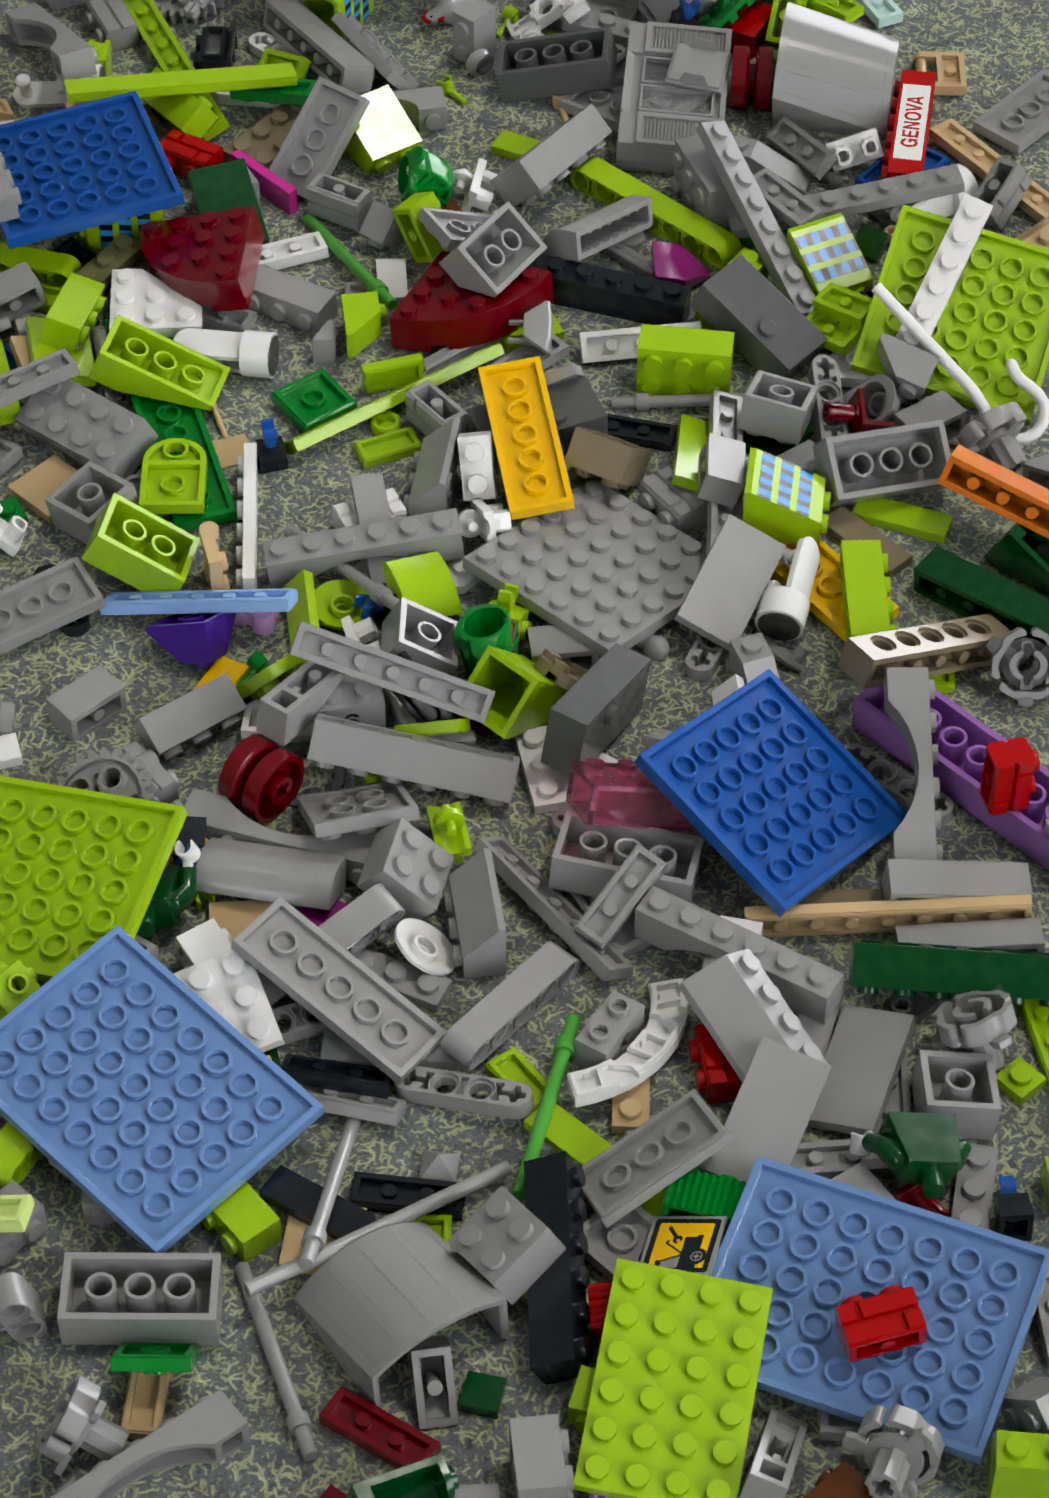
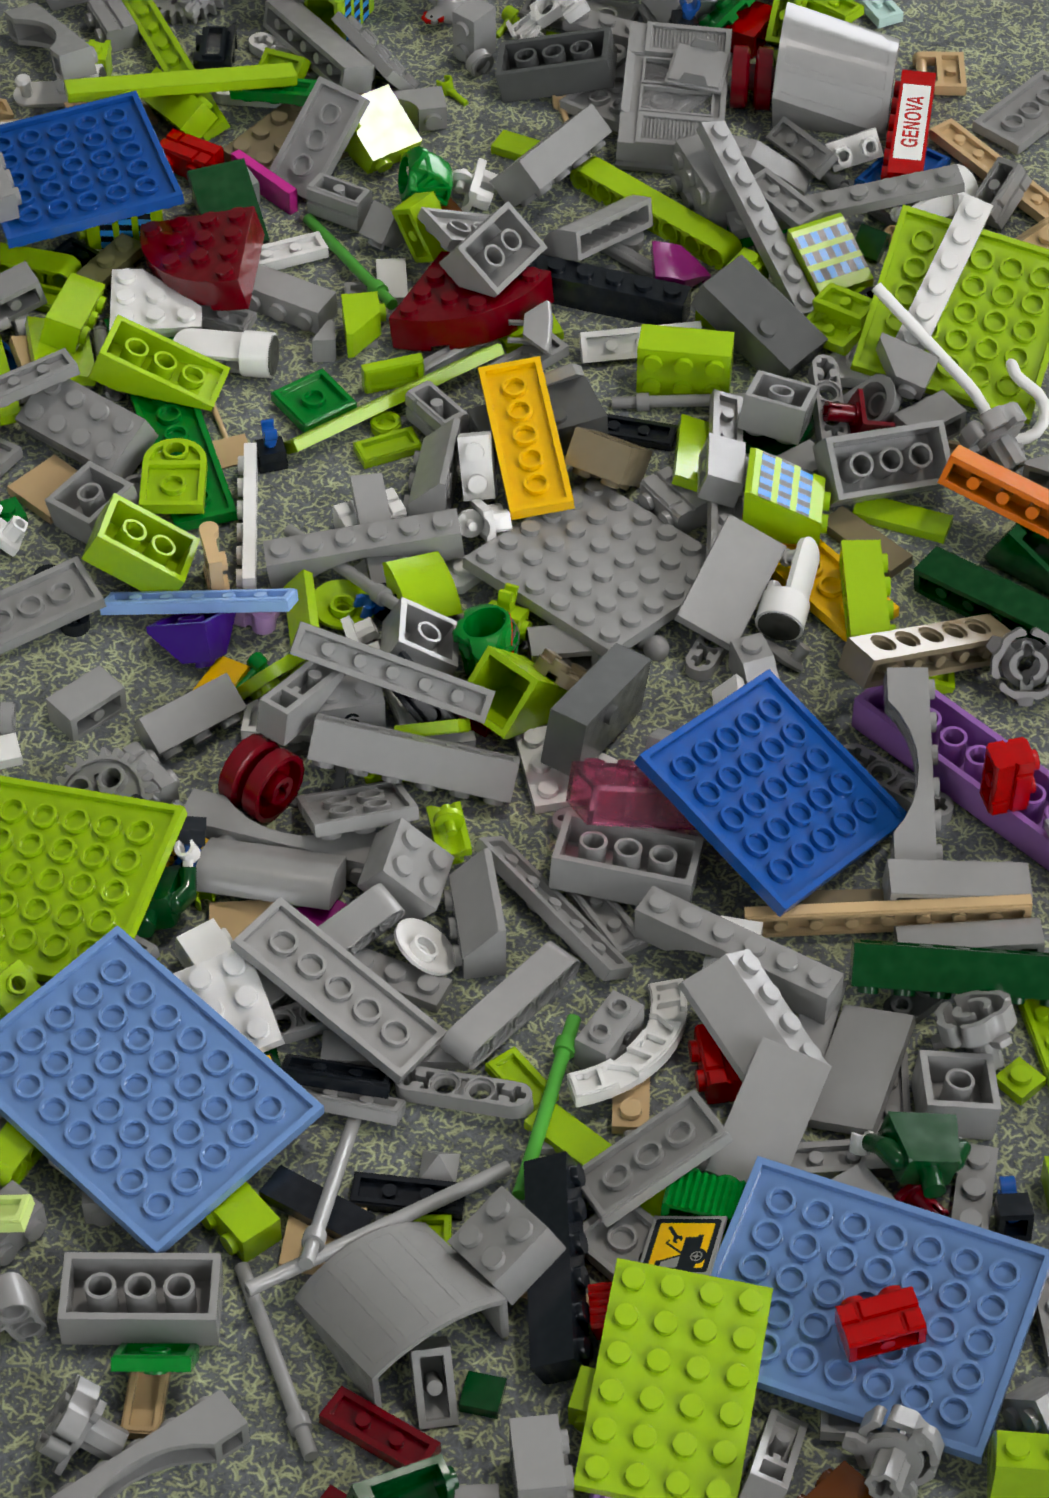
light grey tile [574,843,667,951] -> none

